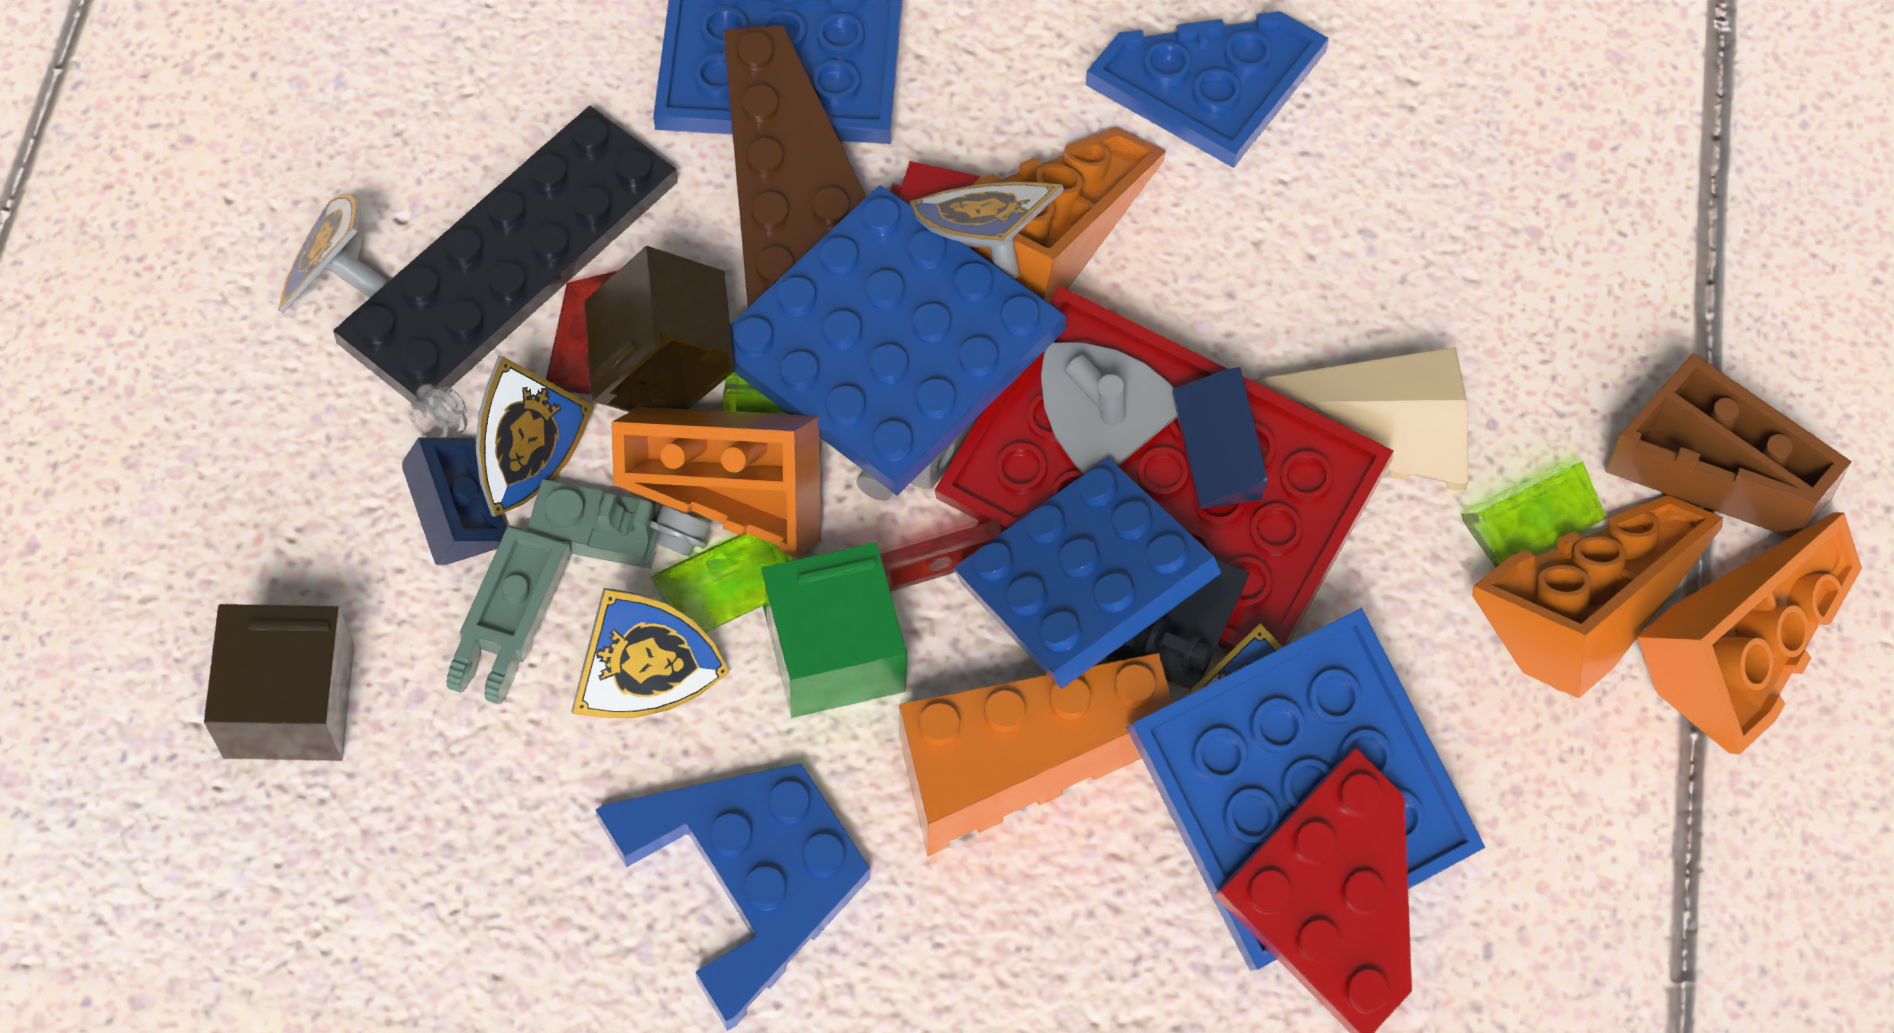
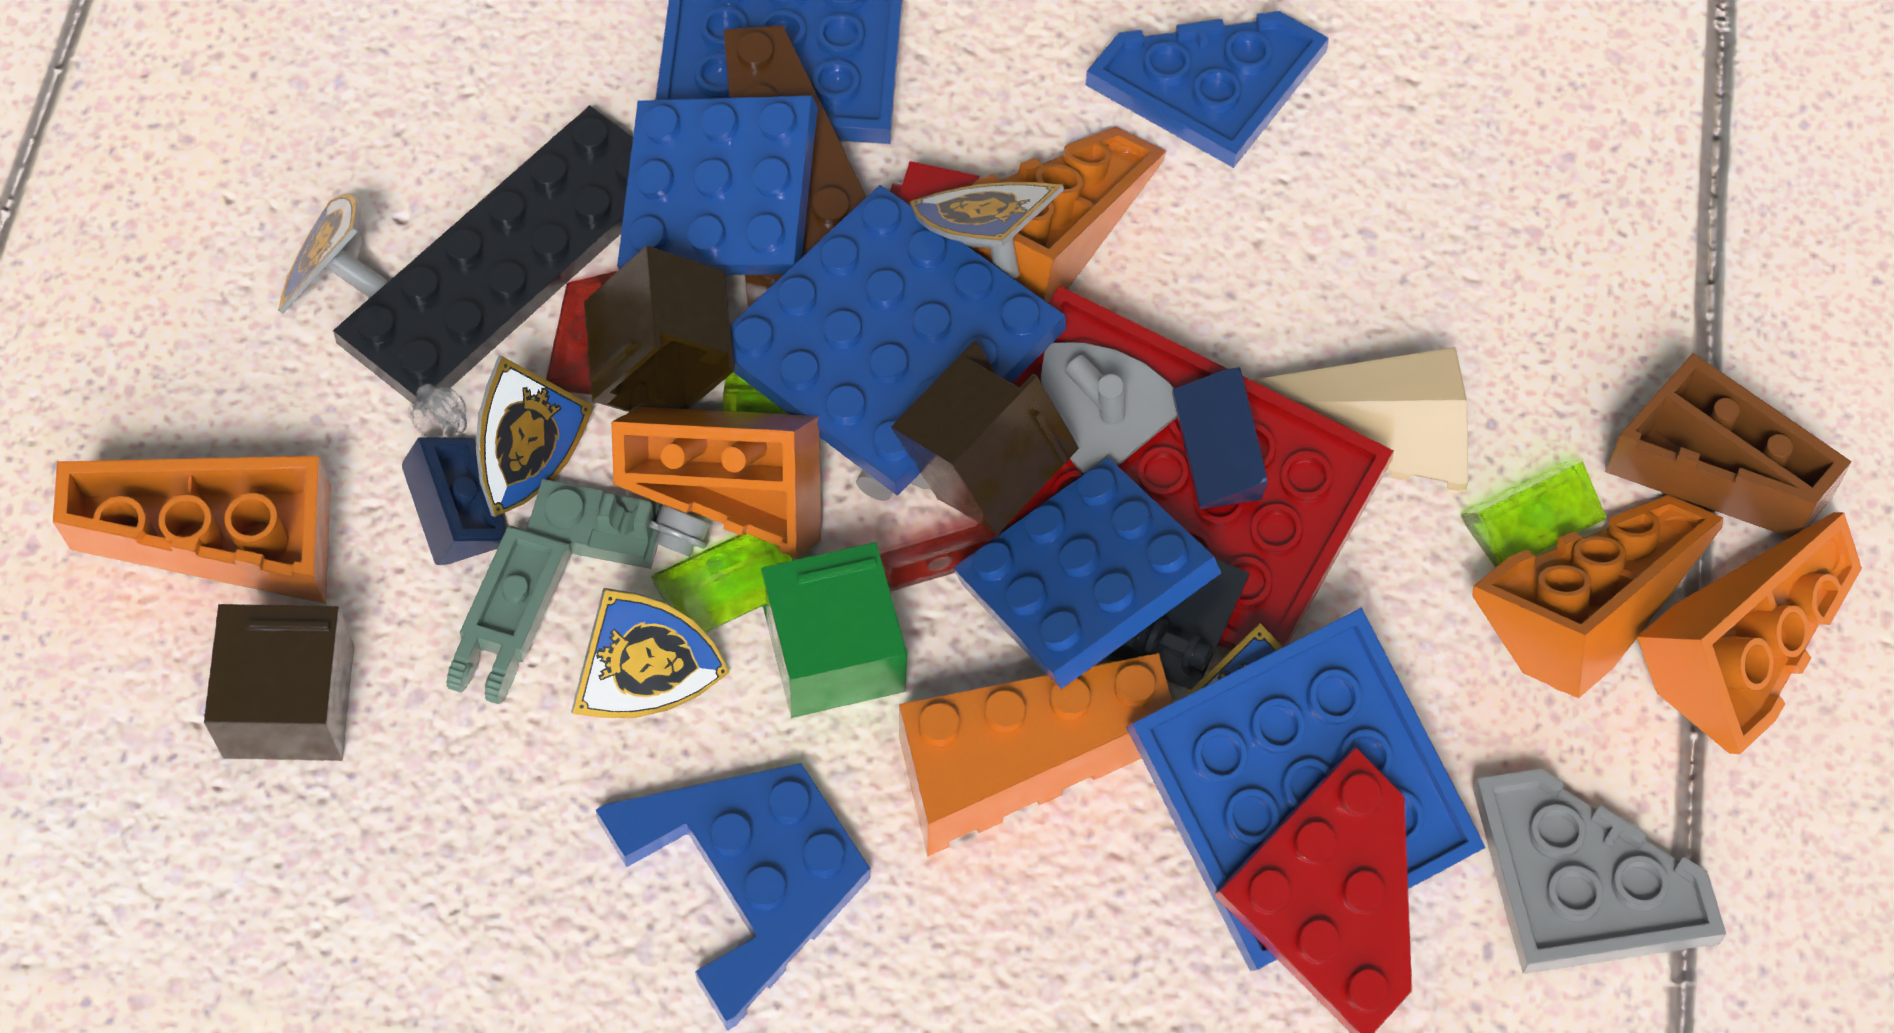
none -> orange wedge [53,456,331,604]
none -> blue plate [617,96,818,275]
none -> dark brown piece [891,341,1079,535]
none -> light grey plate [1473,768,1727,974]

